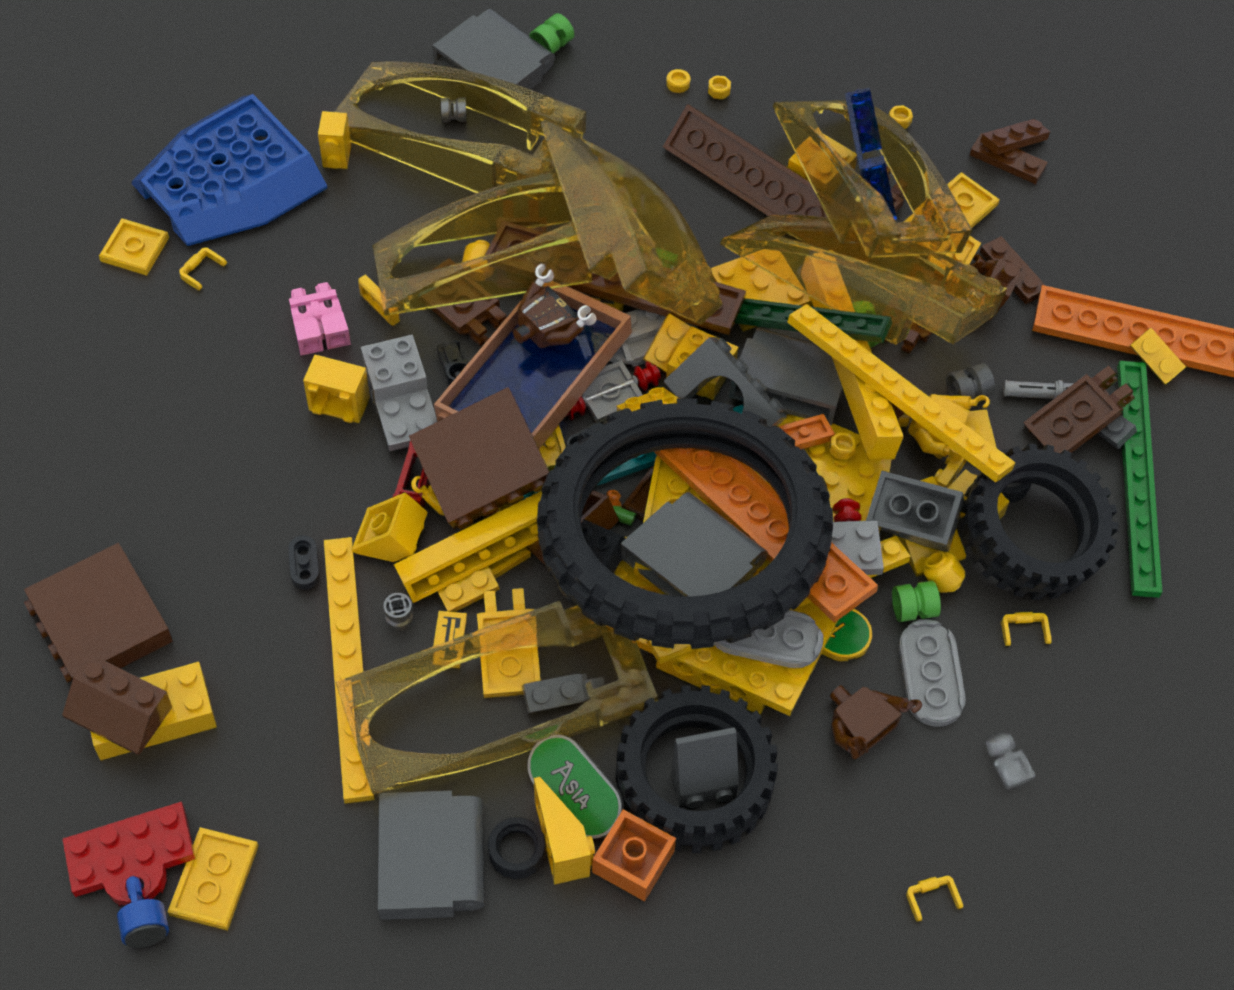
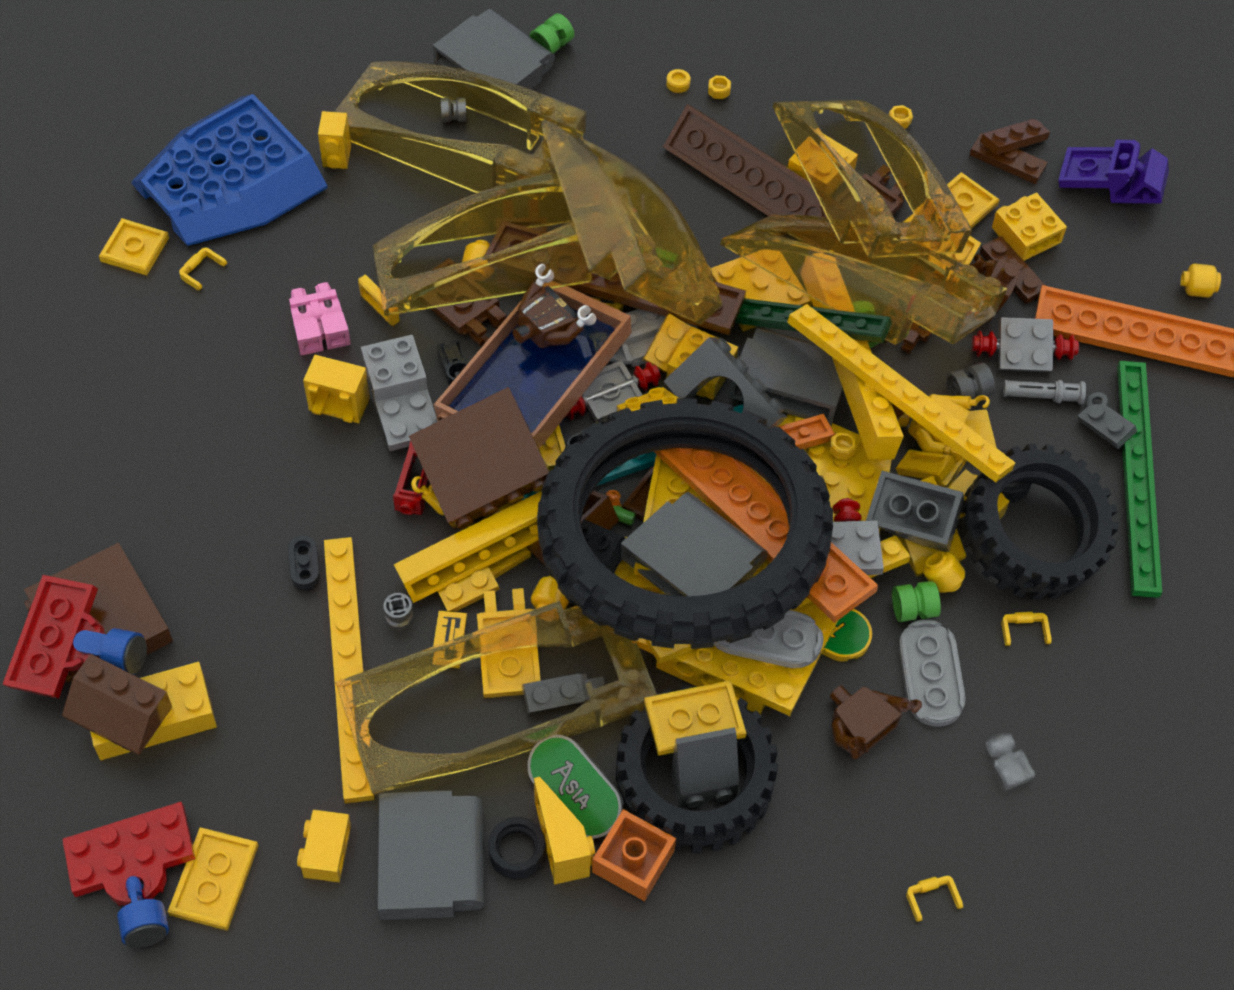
yellow slope [351,492,428,562] -> none
clear blue panel [845,88,897,224] -> none
reddish brown tile [1023,366,1135,453] -> none
yellow plate [1129,328,1186,385] -> none
none -> red plate [3,575,147,699]
none -> yellow brick [297,810,352,883]
none -> yellow head [531,576,569,618]
none -> yellow tile [644,680,746,756]
none -> yellow tile [895,450,956,481]
none -> light grey plate [972,317,1079,373]
none -> yellow brick [992,193,1067,261]
none -> dark purple piece [1058,140,1169,204]
none -> yellow head [1180,263,1221,298]

